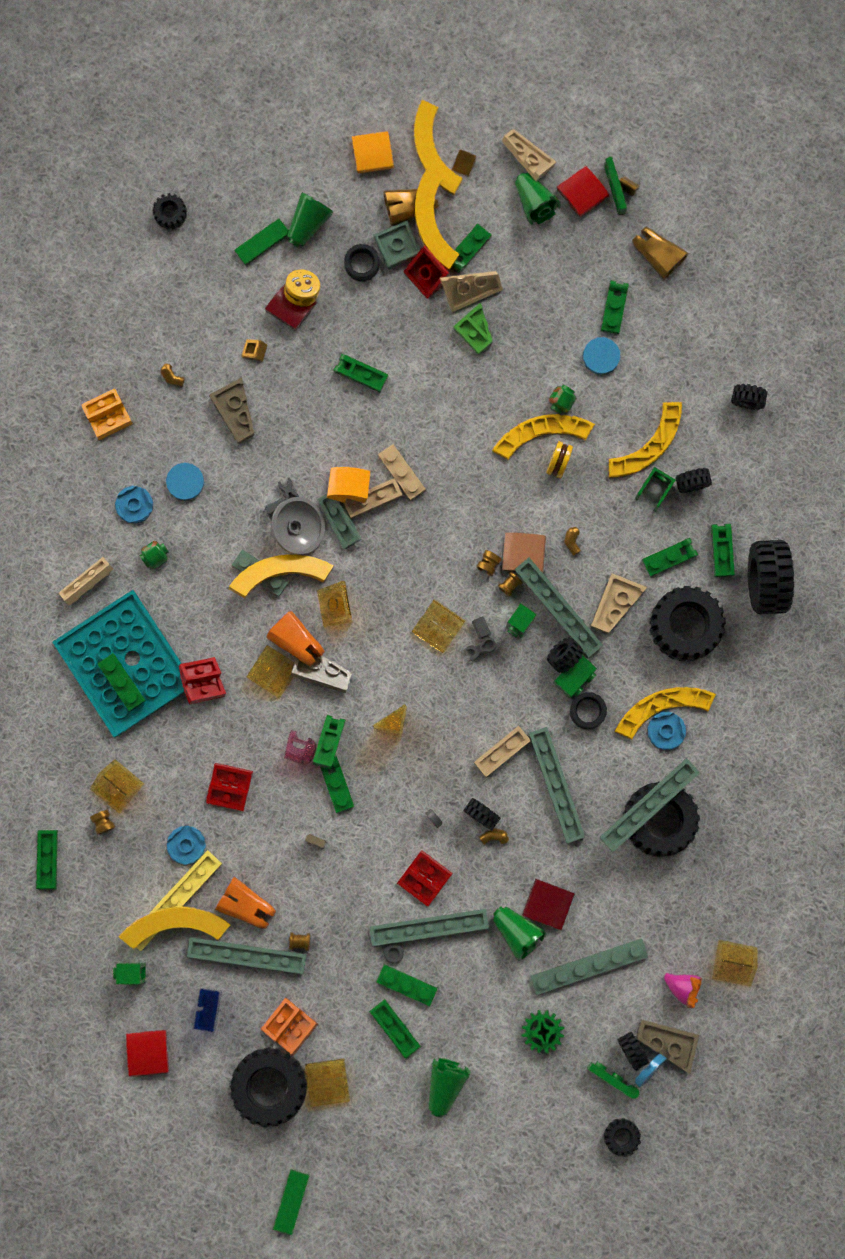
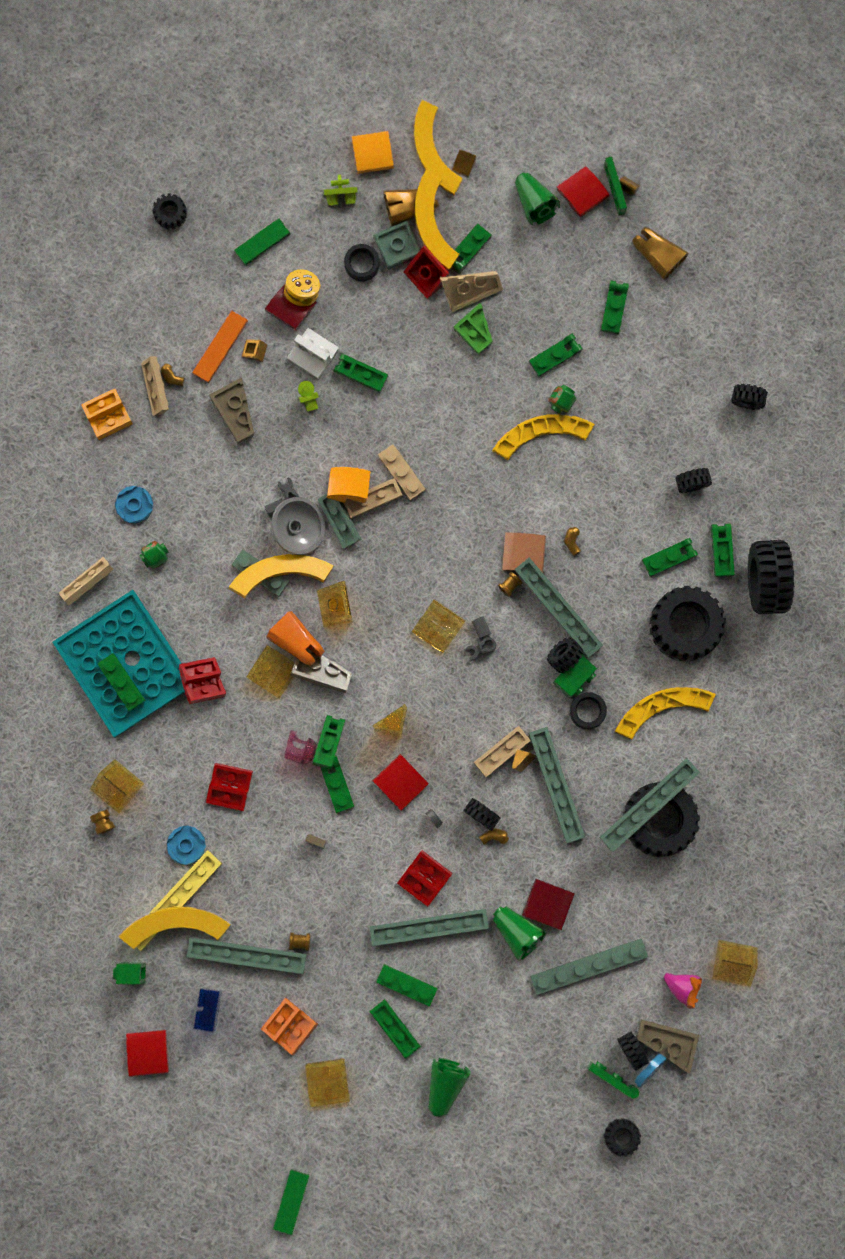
green tile [36,830,58,889] -> none
dark azure tile [166,463,204,501] -> none
orange piece [215,877,276,929] -> none
black tyre [230,1047,307,1128] -> none
green cone [287,192,333,247] -> none
dark grey tile [384,944,404,964] -> none
pearl gold wheel [476,550,502,576] -> none
tan wing [502,129,556,181] -> none
green piece [506,603,537,638] -> none
green gear [521,1009,564,1053] -> none
yellow head [546,441,573,479] -> none
dark azure tile [583,337,620,375] -> none
tan wing [590,573,647,634] -> none
yellow tile [608,402,682,478] -> none
green piece [635,467,676,512] -> none
dark azure tile [647,712,686,750] -> none
none -> tan plate [141,356,169,416]
none -> orange tile [192,311,248,383]
none -> white bracket [287,328,339,379]
none -> lime hips [298,381,319,412]
none -> lime hips [324,174,358,206]
none -> red slope [372,754,429,810]
none -> pearl gold slope [512,750,536,772]
none -> green plate [529,333,583,377]

